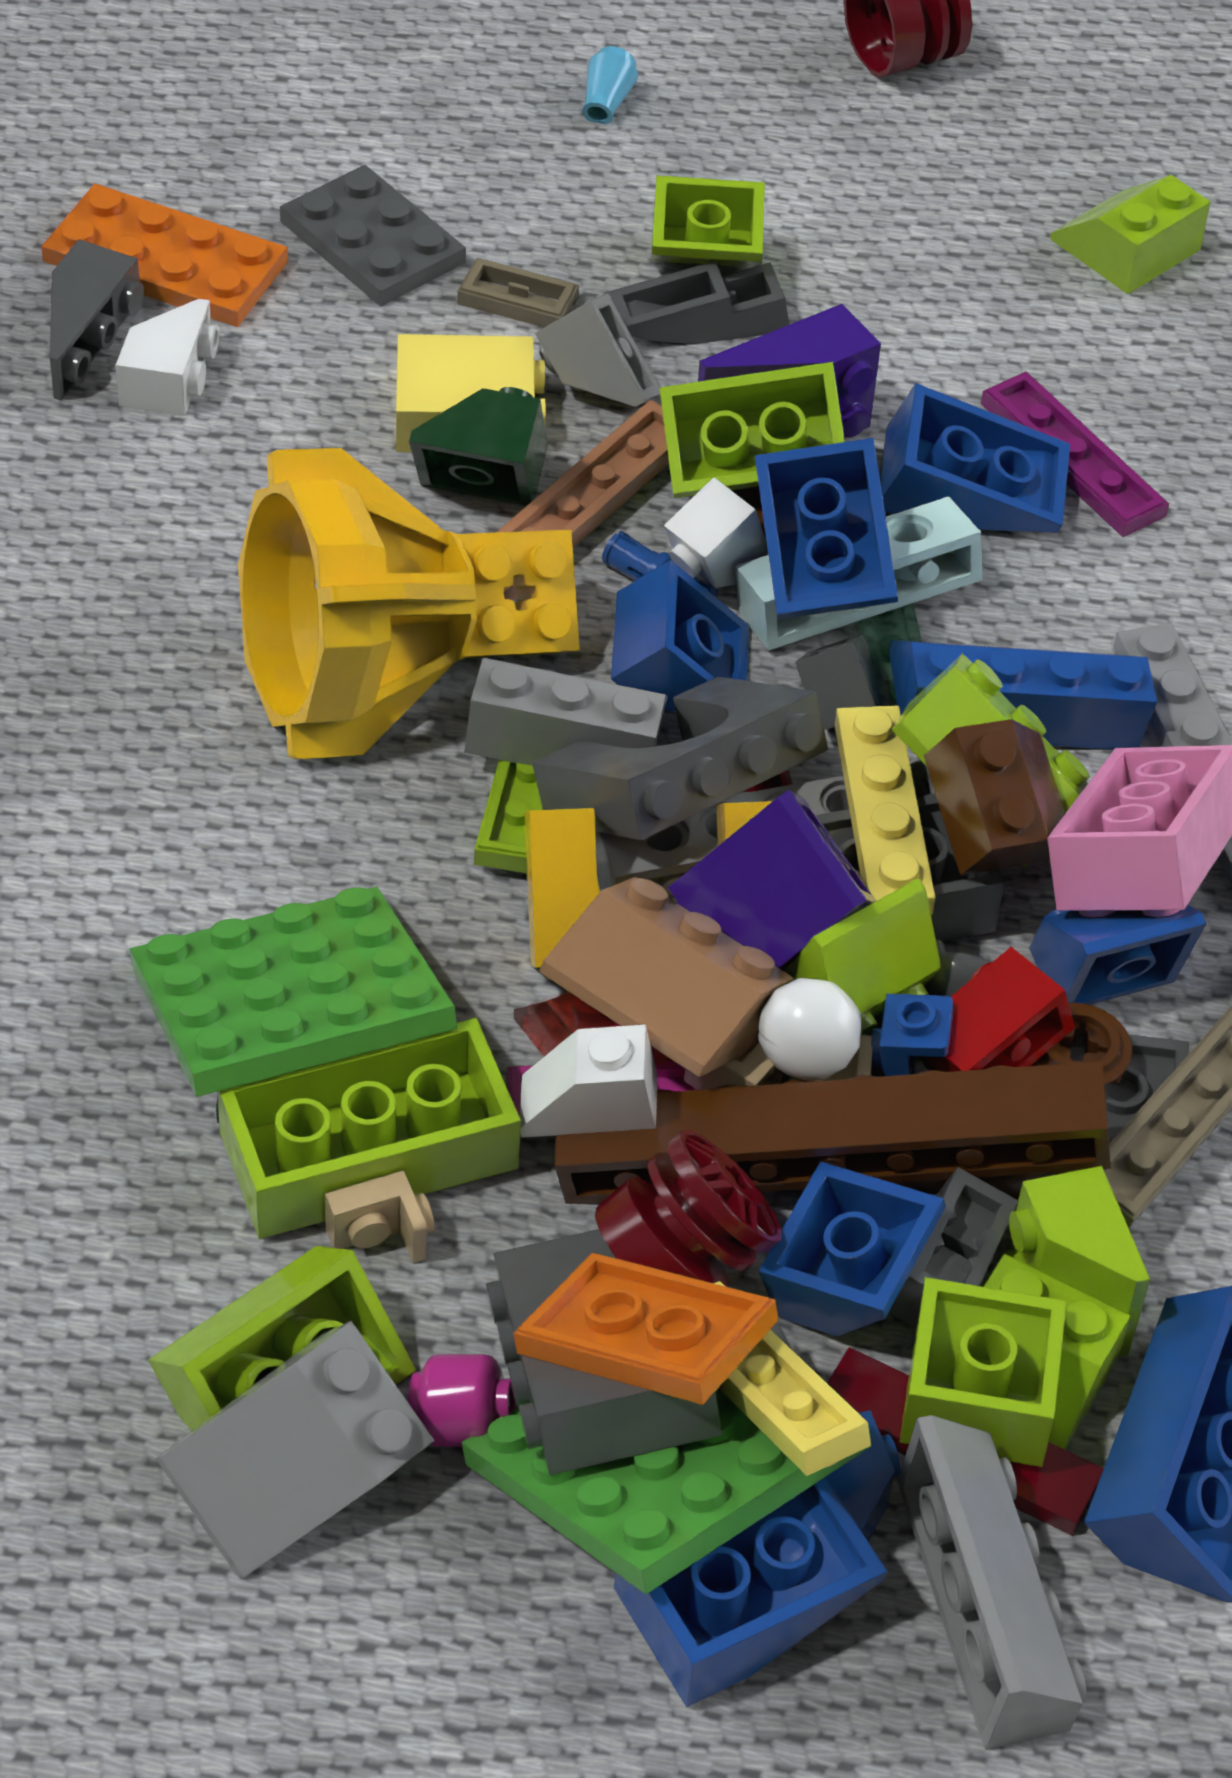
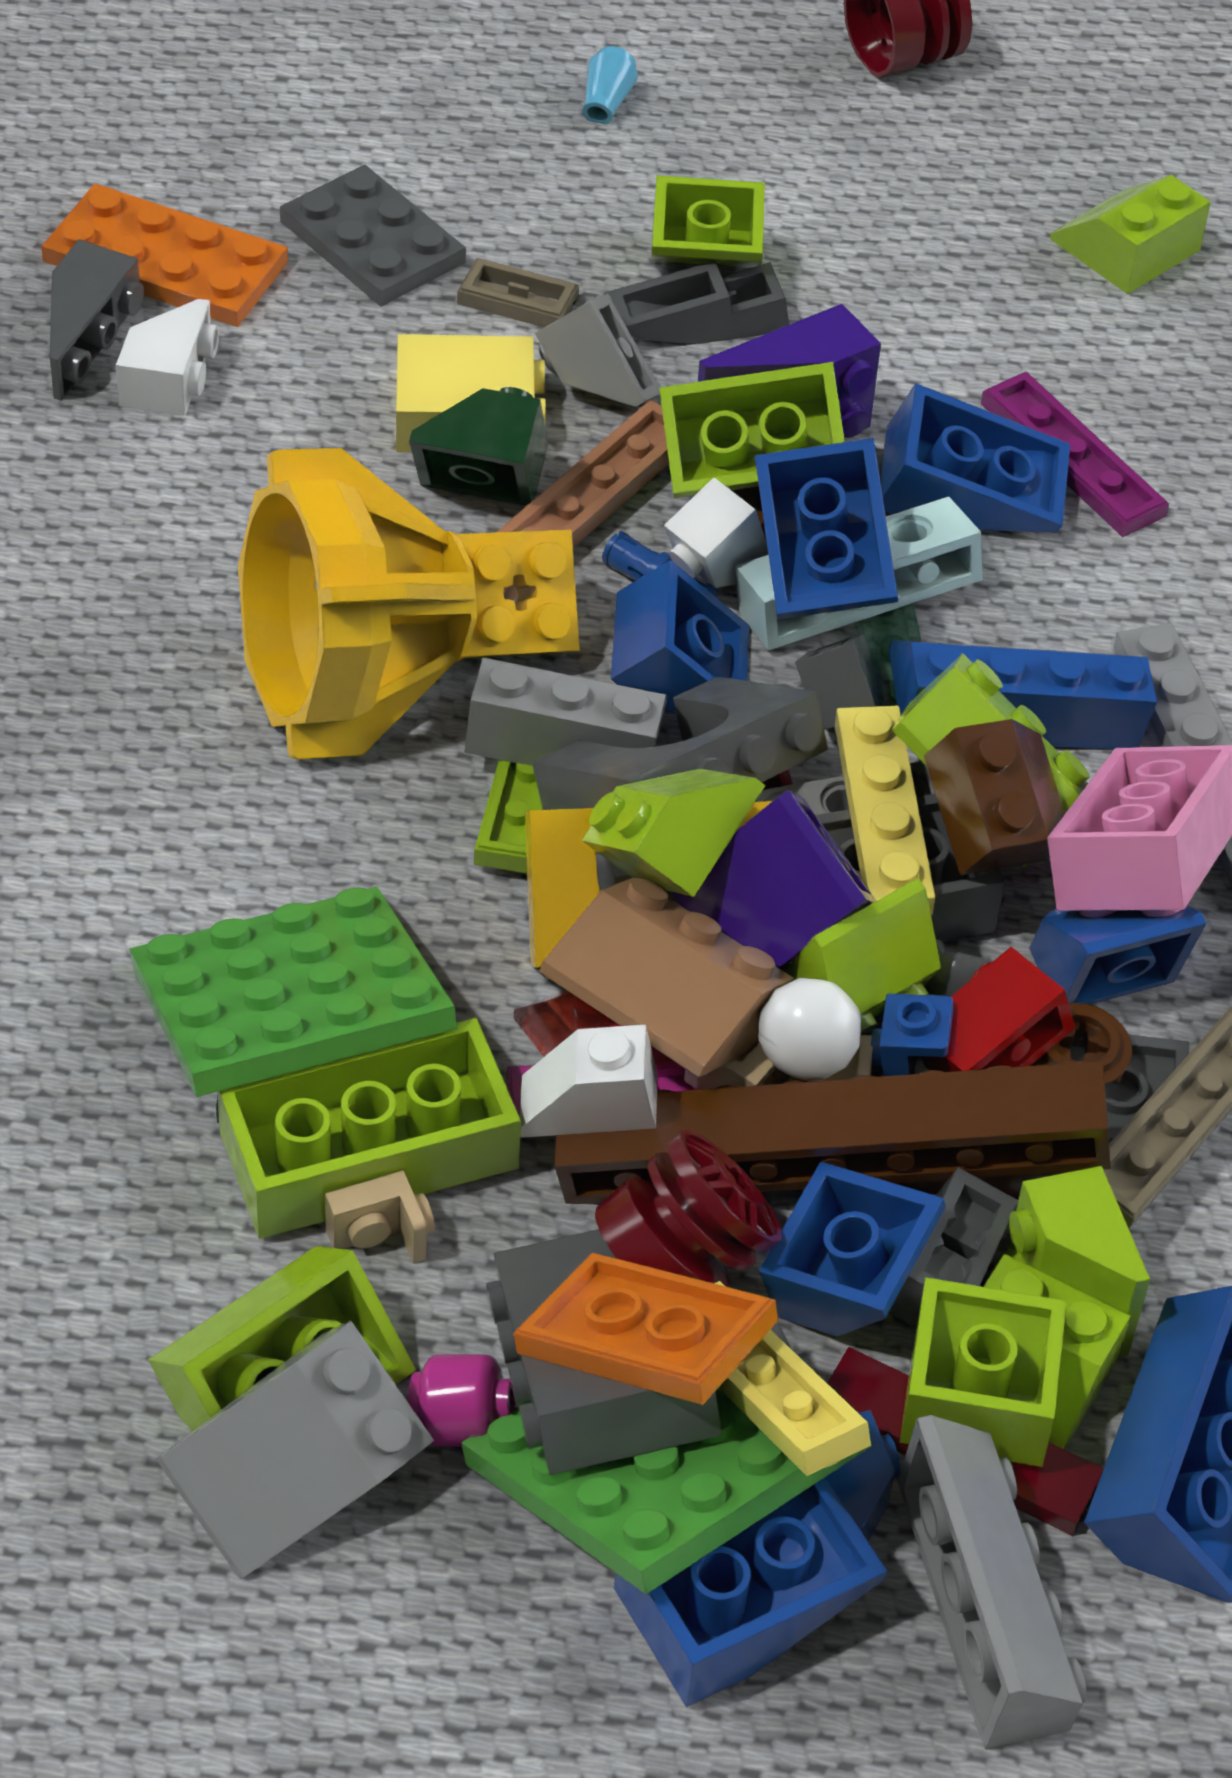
none -> lime slope [581,769,766,897]

